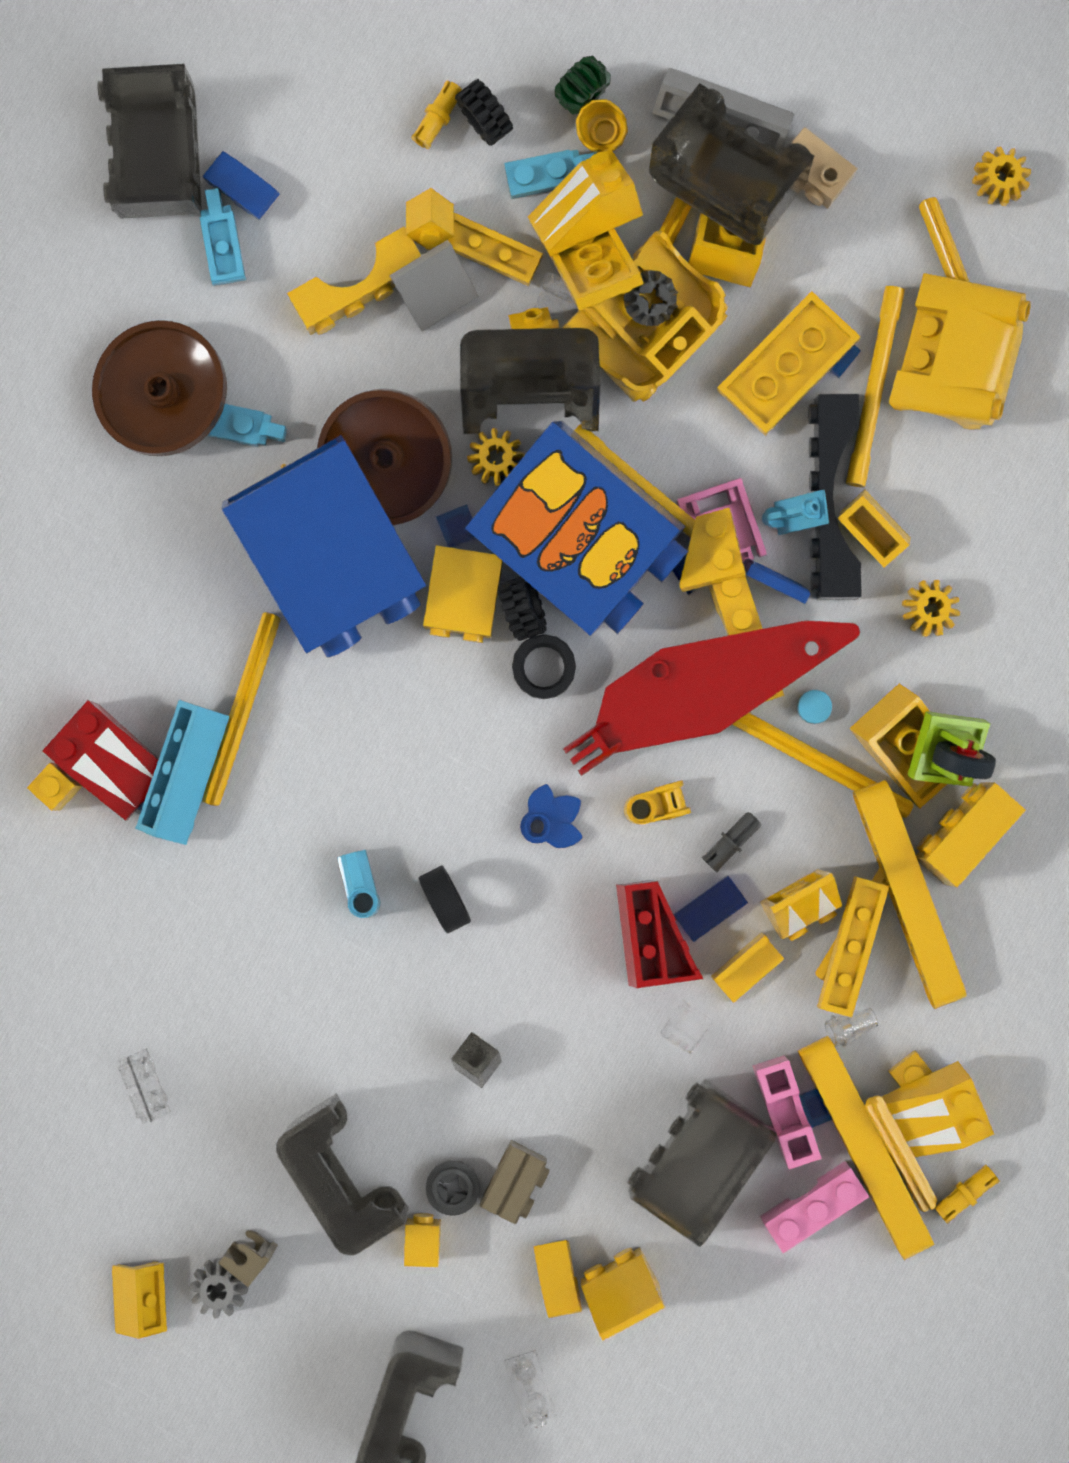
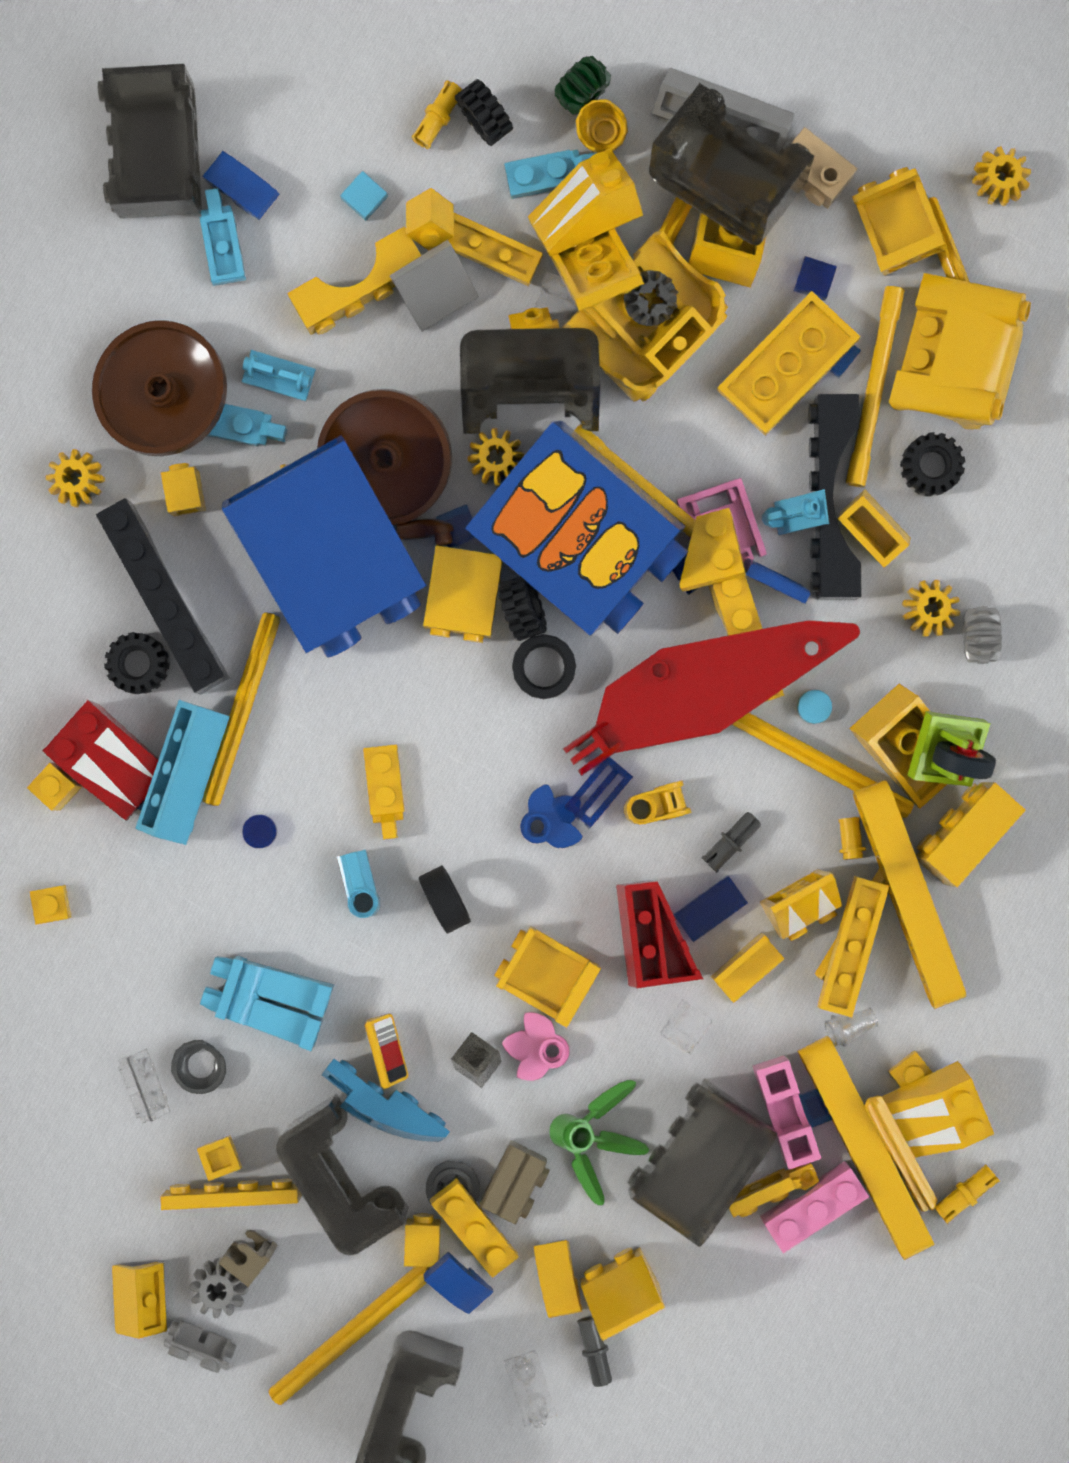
none -> yellow plate [30,885,71,925]
none -> yellow gear [45,449,105,508]
none -> black arch [95,498,230,694]
none -> black tyre [104,632,170,694]
none -> yellow brick [160,463,206,517]
none -> yellow plate [160,1179,302,1210]
none -> light grey hinge [164,1320,237,1373]
none -> dark grey piece [171,1040,226,1094]
none -> yellow tile [197,1135,242,1181]
none -> medium azure hips [200,956,334,1051]
none -> medium azure hinge [241,350,316,401]
none -> clear blue tile [242,815,277,849]
none -> yellow axle [268,1267,430,1405]
none -> dark azure slope [321,1059,450,1142]
none -> medium azure tile [340,171,388,221]
none -> yellow hinge [363,744,405,840]
none -> slope [365,1013,409,1089]
none -> reddish brown arm [397,519,454,546]
none -> blue slope [423,1251,494,1314]
none -> yellow plate [430,1178,519,1278]
none -> yellow panel [494,926,601,1028]
none -> bright pink plate [502,1012,569,1081]
none -> bright green plant [549,1080,649,1206]
none -> clear blue tile [564,757,633,829]
none -> dark grey axle [577,1316,612,1387]
none -> yellow hinge [723,1163,819,1218]
none -> clear blue tile [793,256,837,301]
none -> yellow pin [838,817,866,860]
none -> yellow panel [852,167,948,276]
none -> black tyre [900,432,966,496]
none -> light grey gear [963,606,1002,664]

